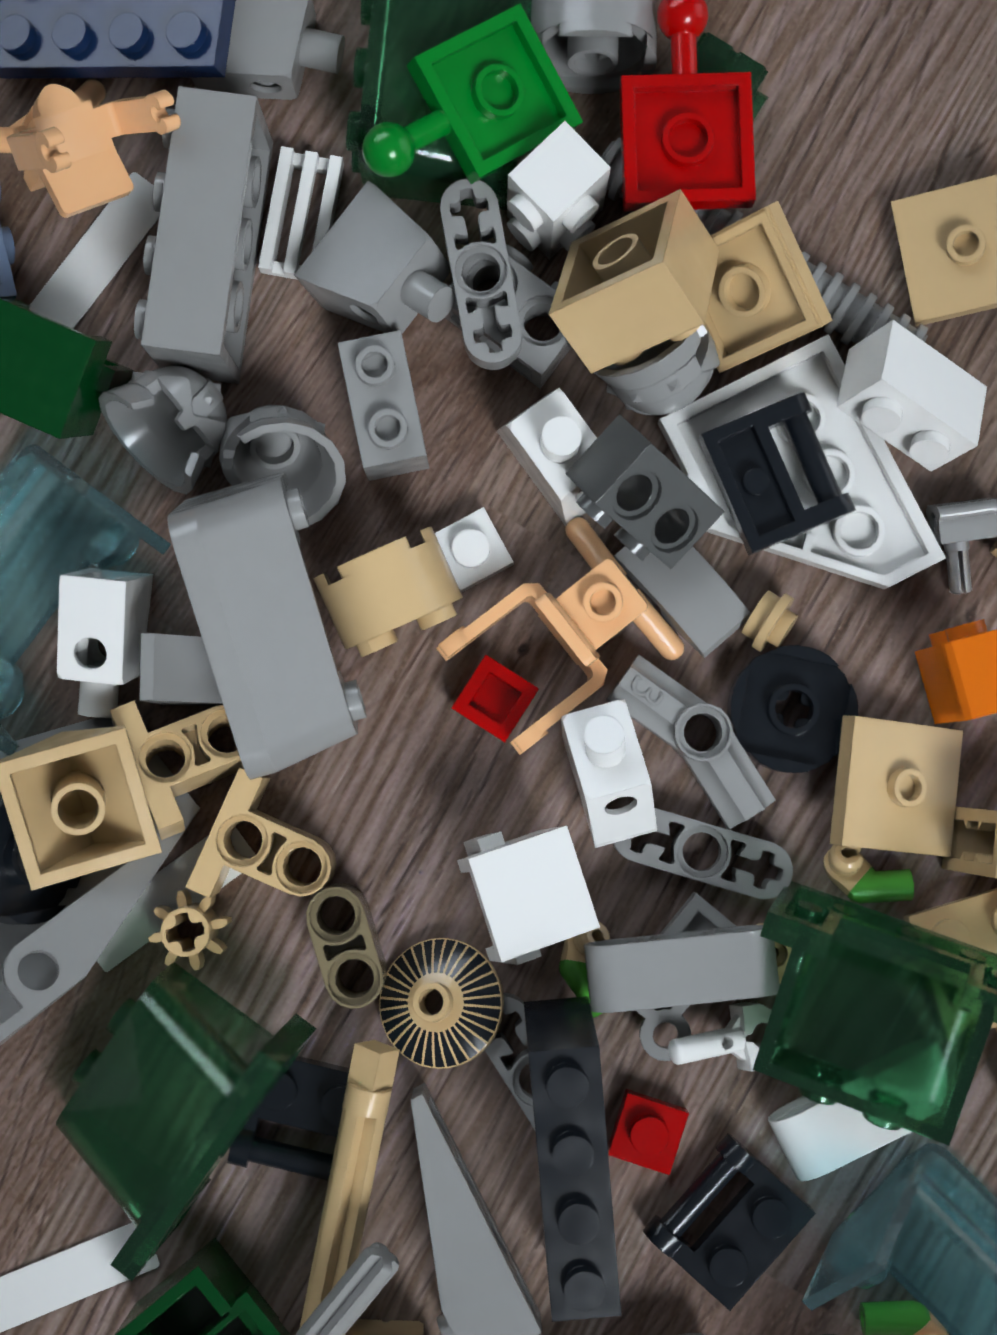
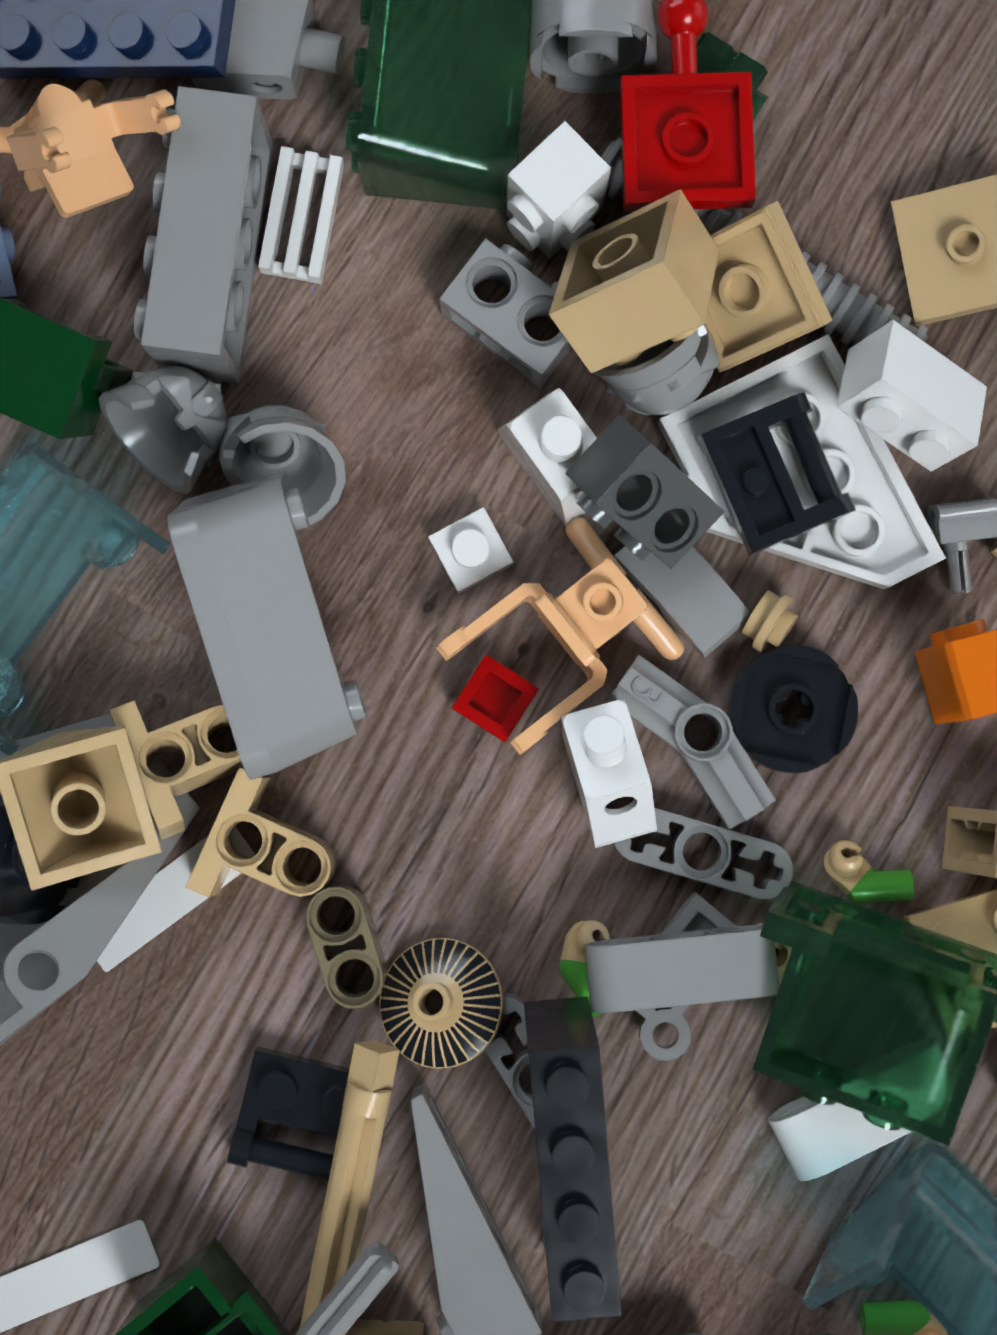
white sticker [29,172,160,329] -> none
clear green windscreen [56,962,317,1281] -> none
white torso [57,568,153,718] -> none
light grey slope [140,633,223,706] -> none
tan gear [148,889,232,971] -> none
light grey torso [294,181,455,333] -> none
tan brick [313,526,463,657] -> none
light grey brick [338,330,430,481] -> none
green plate [362,3,583,184] -> none
light grey beam [440,178,522,370] -> none
white plate [457,826,600,965] -> none
red plate [608,1089,689,1175] -> none
black plate [643,1133,816,1311] -> none
white bar [668,1002,785,1072] -> none
tan plate [830,715,963,857] -> none

